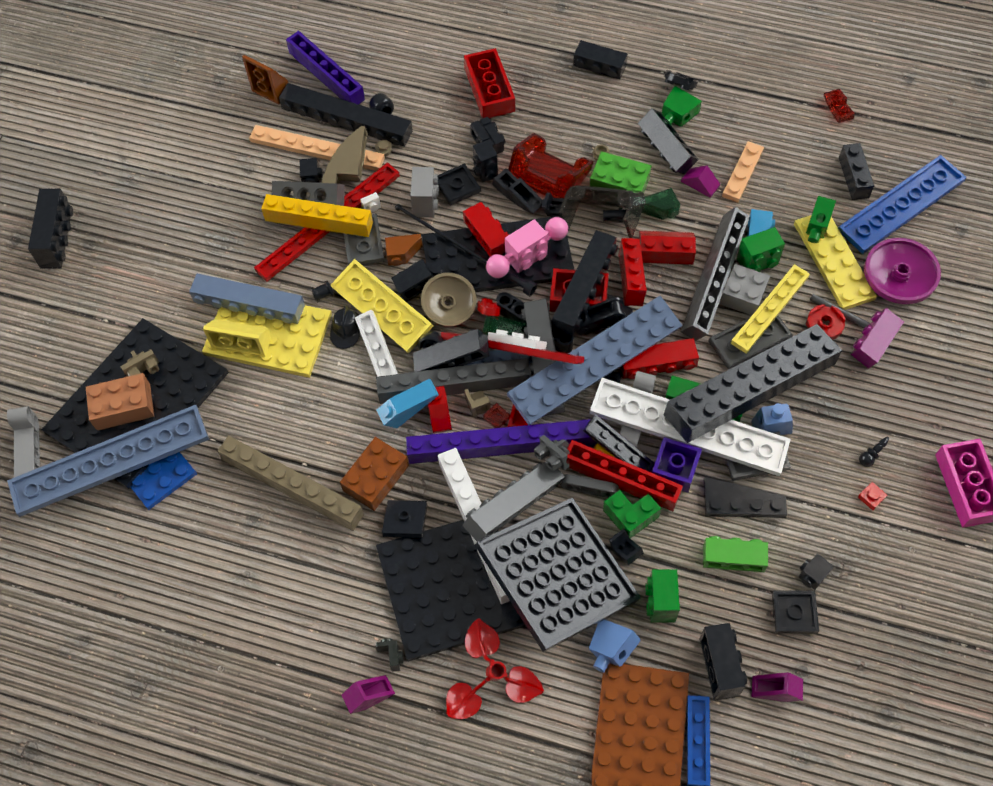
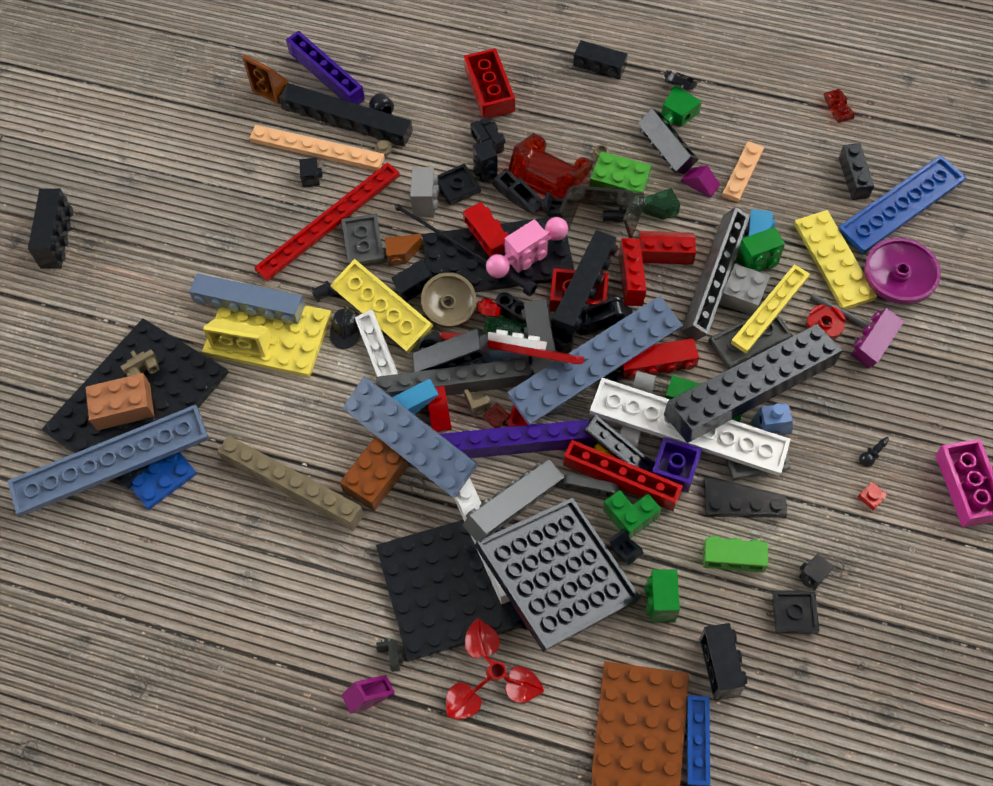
light grey beam [7,406,40,478] -> none
yellow brick [261,194,373,237] -> none
dark grey brick [272,181,345,206] -> none
dark tan slope [322,126,368,196] -> none
white plate [360,192,381,212] -> none
black plate [382,500,428,538] -> none
dark grey hips [534,435,570,471] -> none
medium blue torso [589,619,641,673] -> none
magenta slope [751,672,803,702] -> none
green torso [806,196,836,243] -> none
none -> sand blue plate [342,377,479,498]

